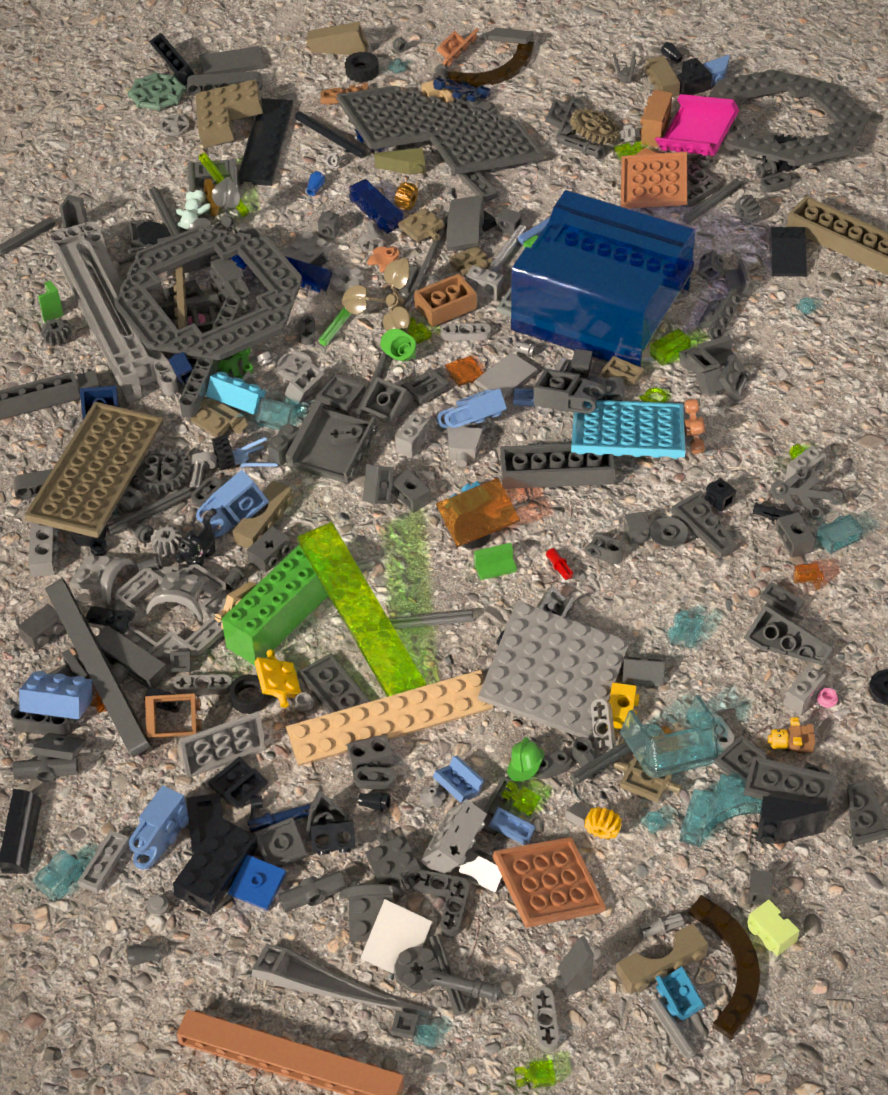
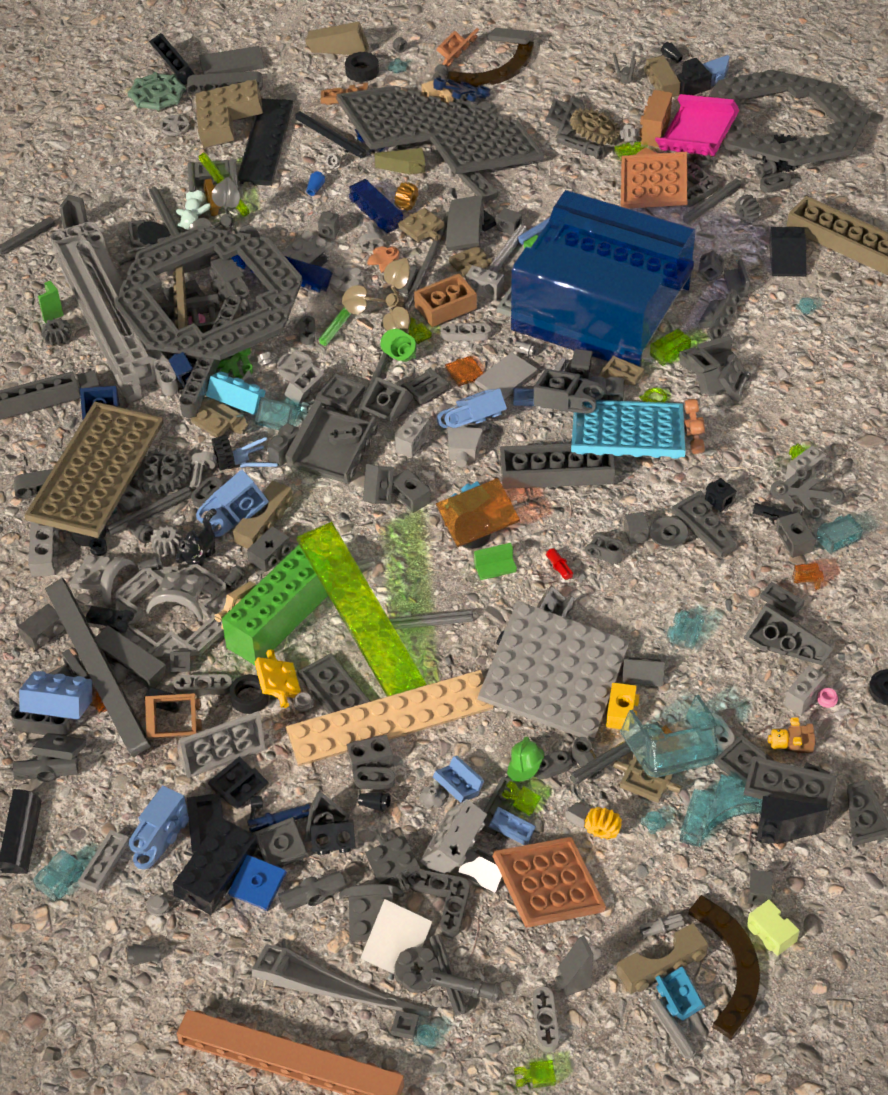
light grey beam [591,699,616,756] -> none

